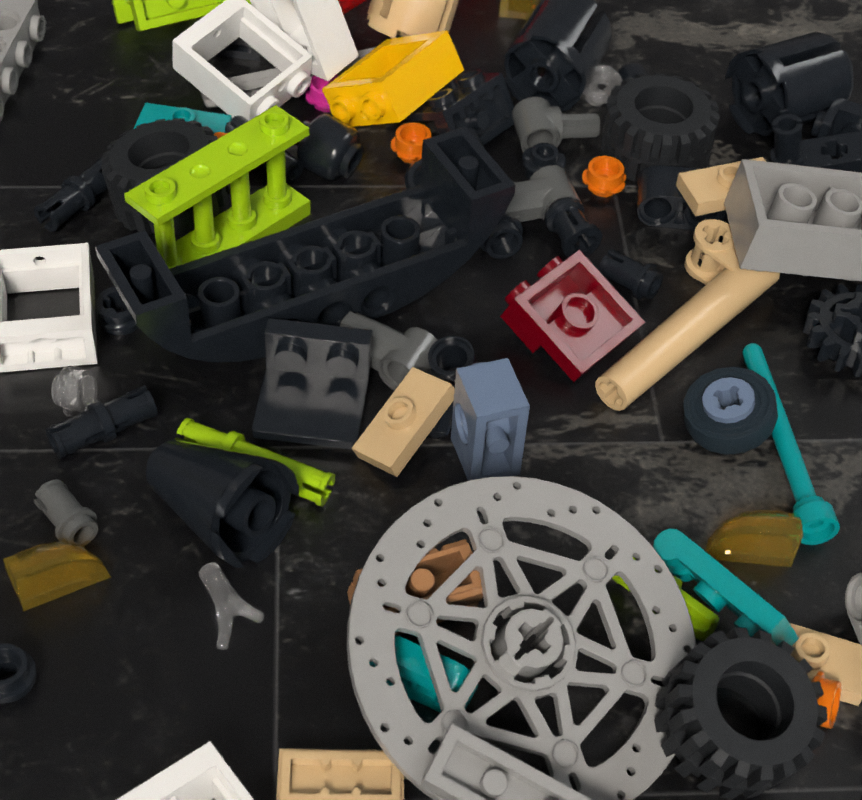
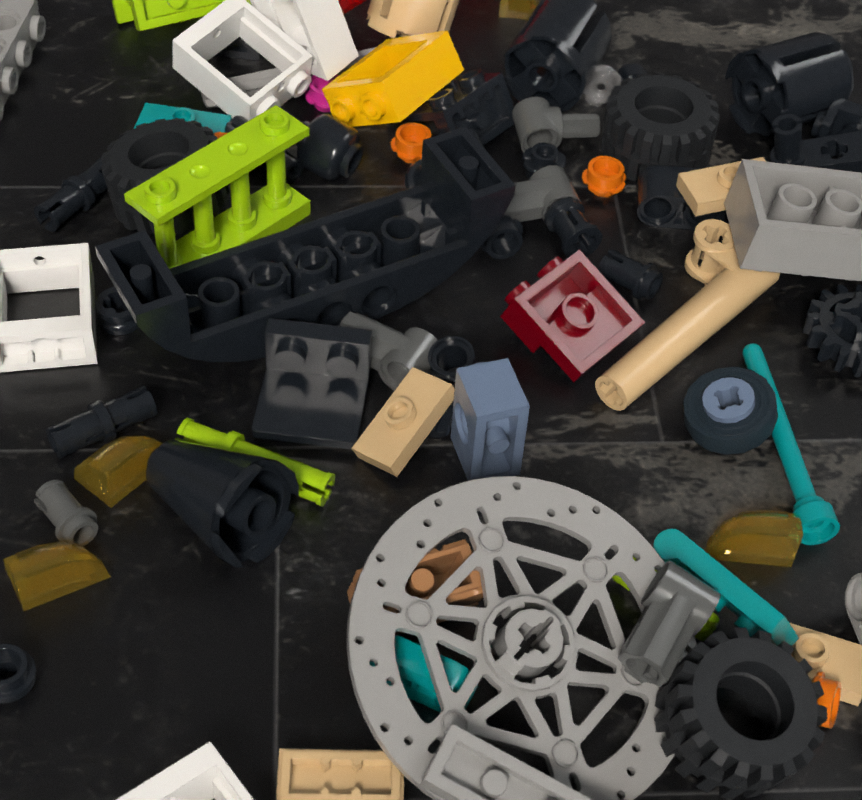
clear plate [51,365,98,417] -> none
clear bar [199,562,264,650] -> none
none -> clear yellow brick [74,436,162,508]
none -> dark grey piece [617,560,721,687]

